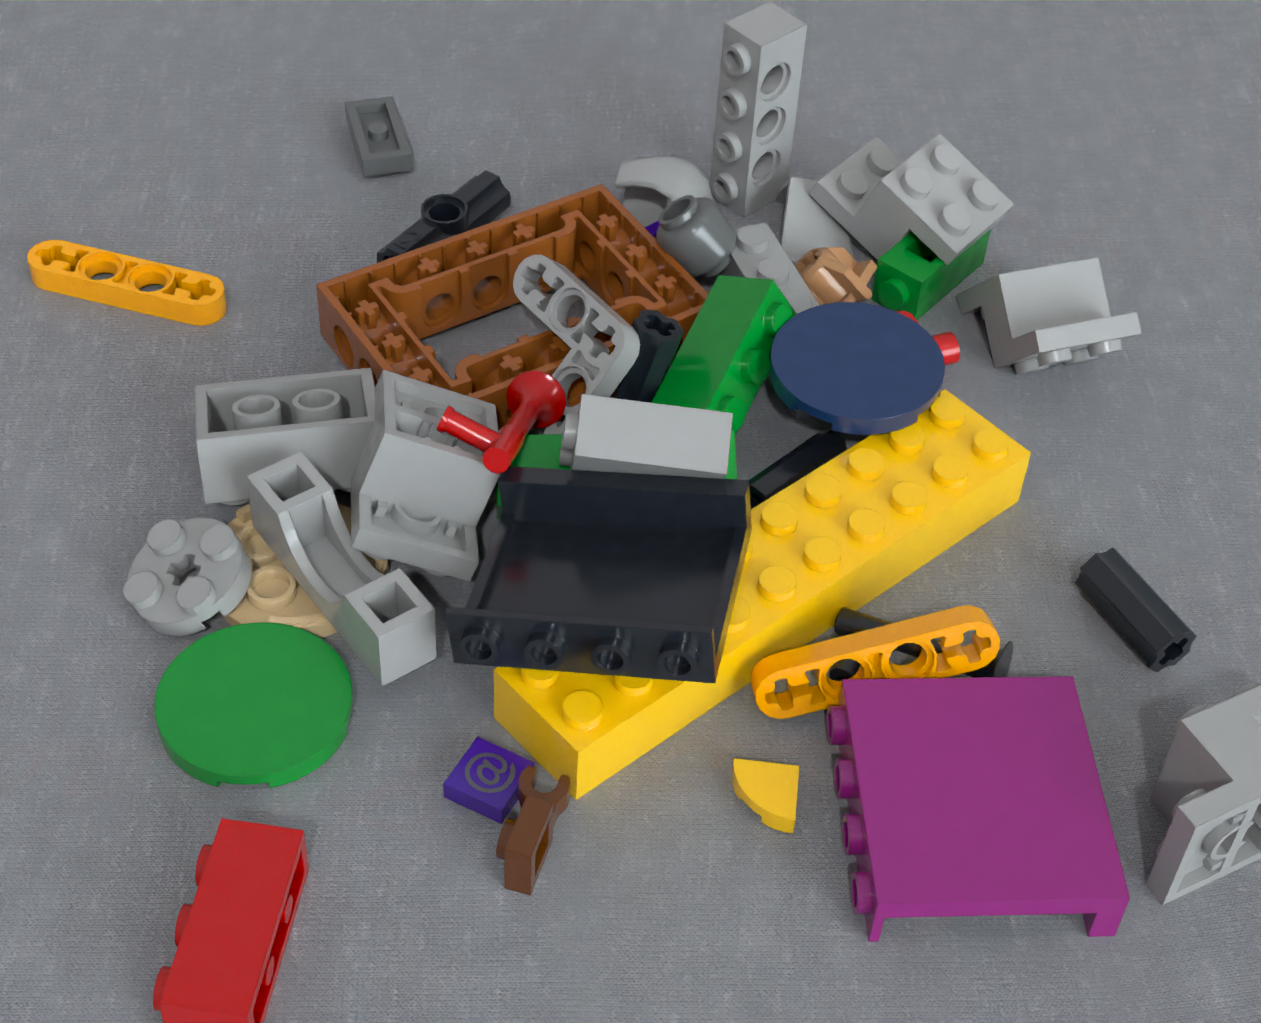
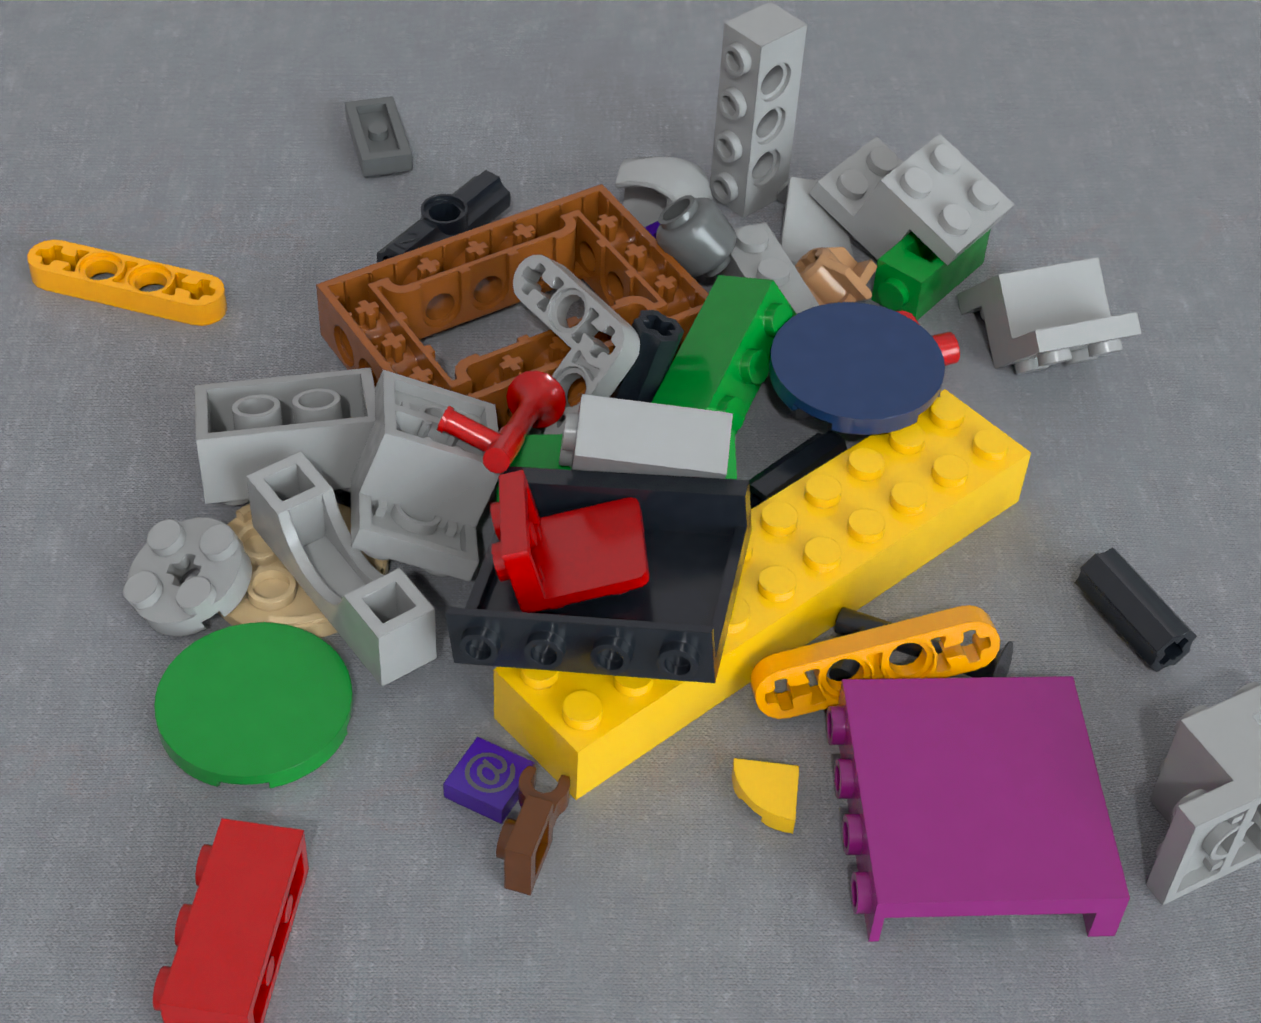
none -> red bracket [490,470,650,613]

